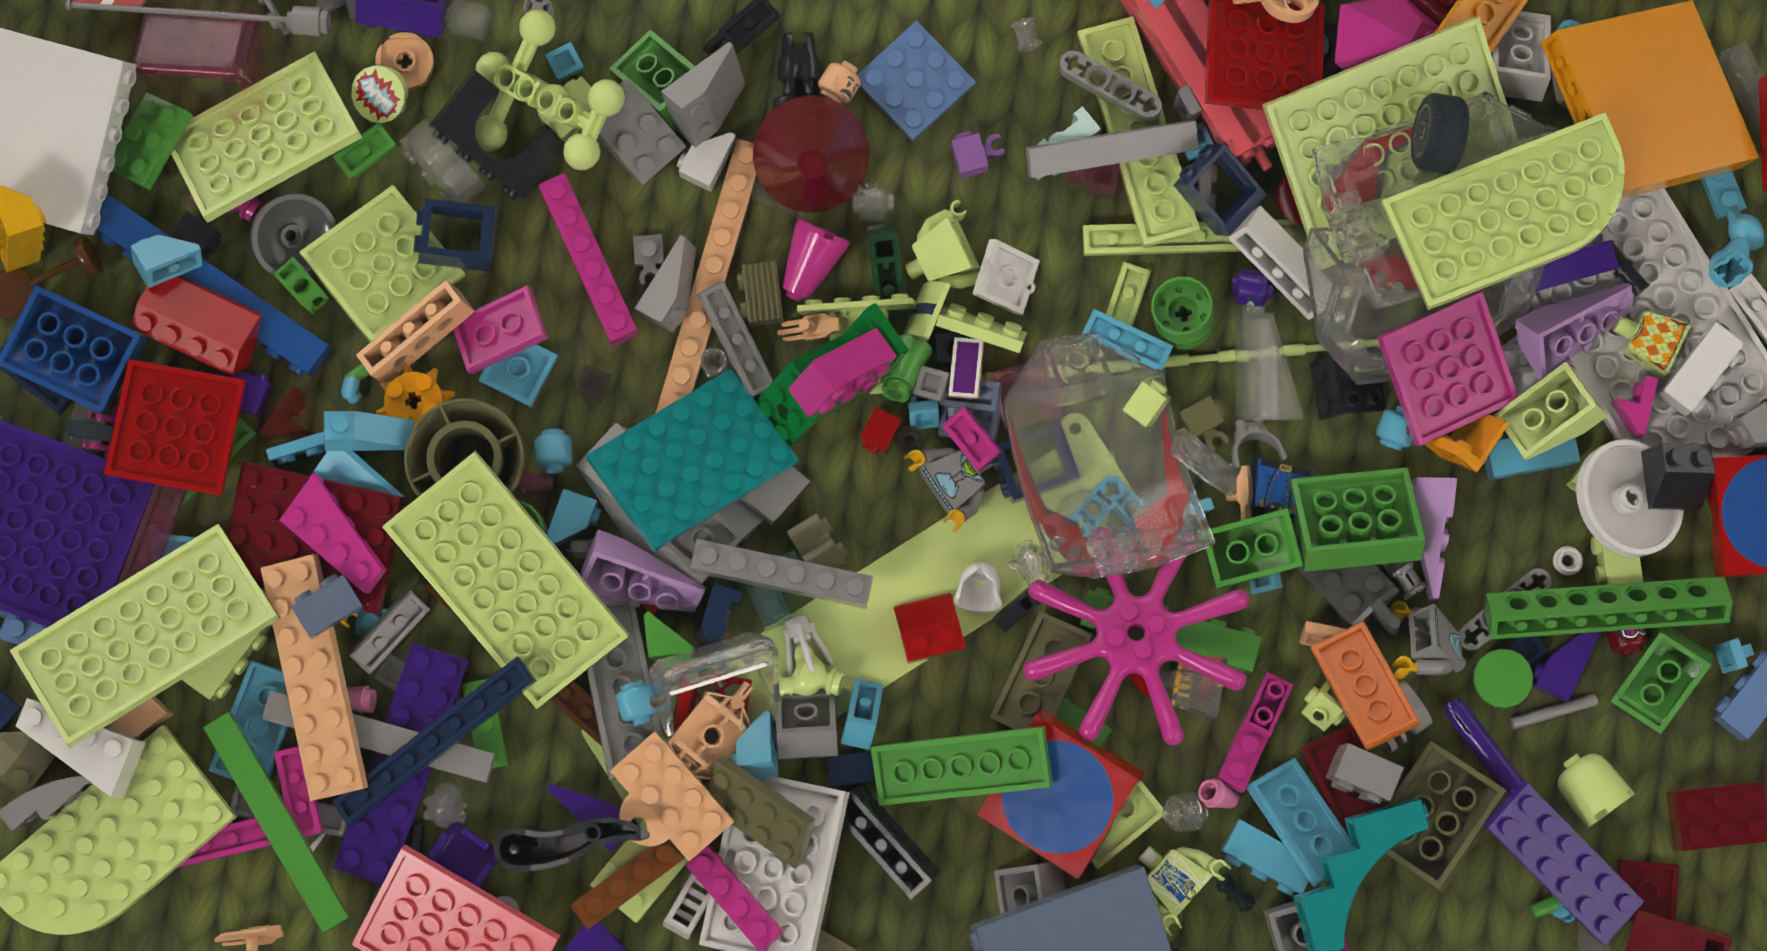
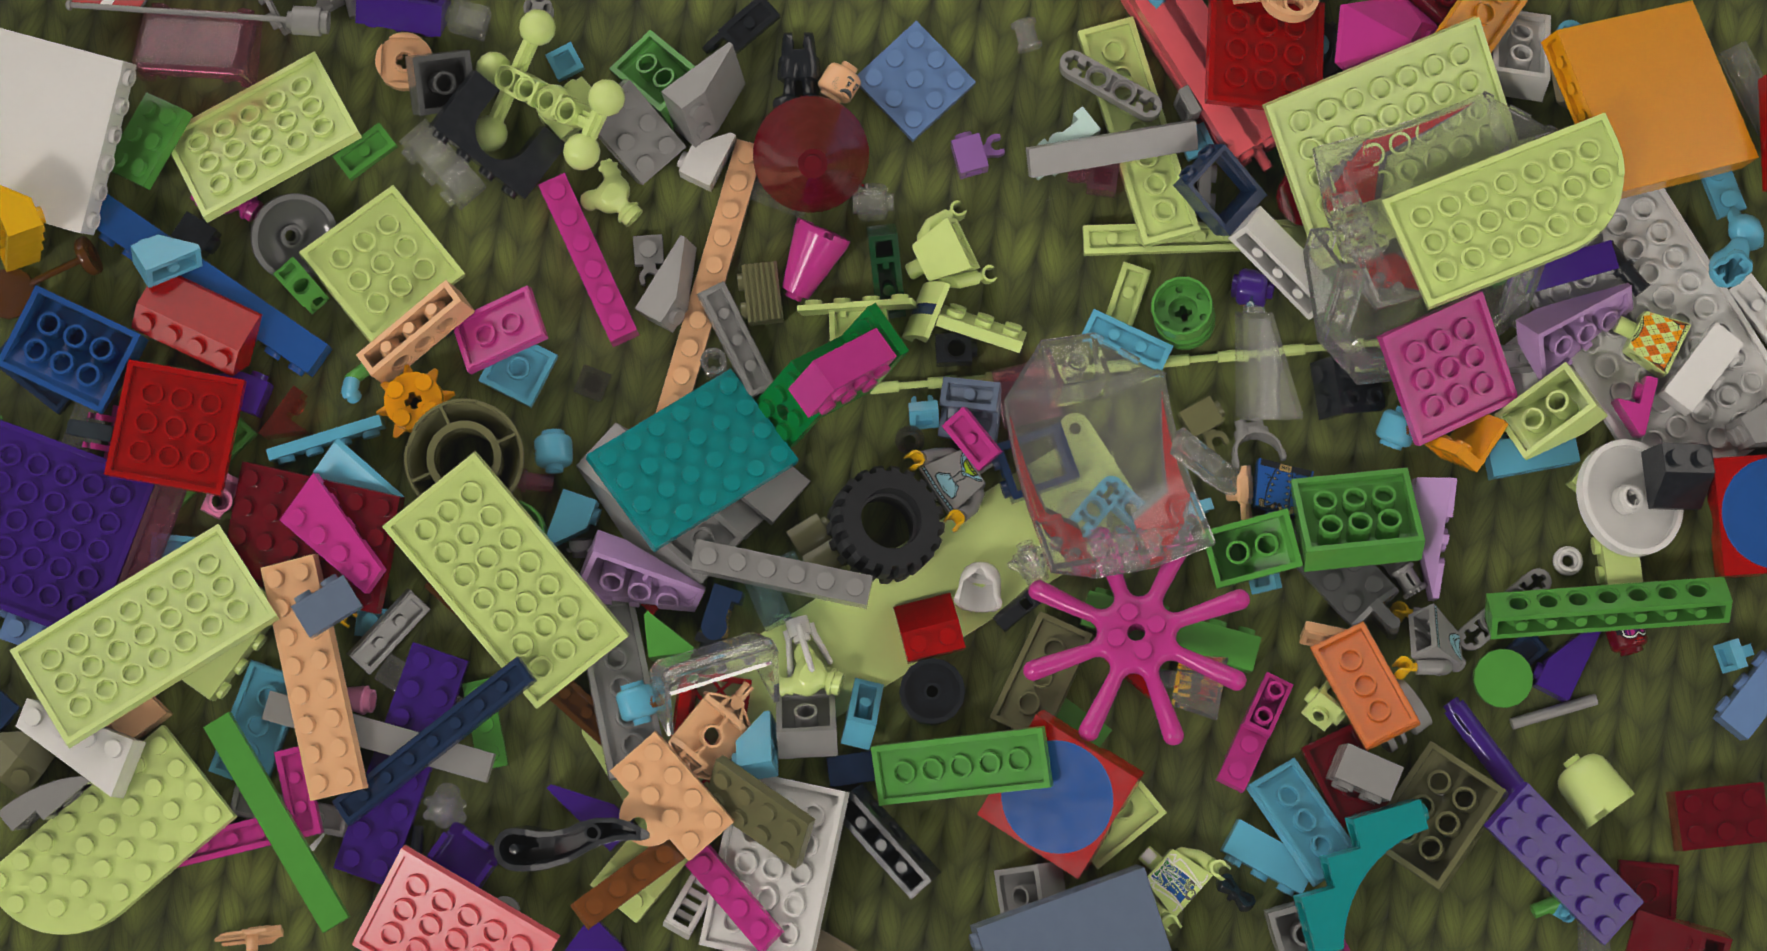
medium azure slope [324,411,414,451] -> none
tile [351,64,409,123] -> none
dark blue window [413,198,495,271] -> none
light nougat piece [777,313,841,341] -> none
red brick [859,406,902,455] -> none
bright green plant [881,334,933,403] -> none
light grey plate [913,366,951,403] -> none
dark purple tile [948,337,985,399] -> none
white plate [972,239,1040,315] -> none
yellowish green brick [1123,379,1171,427] -> none
clear head [1162,792,1208,833] -> none
bright pink cone [1198,778,1239,809] -> none
black wheel [1411,93,1469,174] -> none
bright green slope [1610,627,1713,734] -> none
none -> bright pink plate [200,473,239,519]
none -> dark grey brick [405,49,472,116]
none -> yellowish green animal [580,158,643,227]
none -> black tyre [826,465,945,584]
none -> black wheel [899,658,965,726]

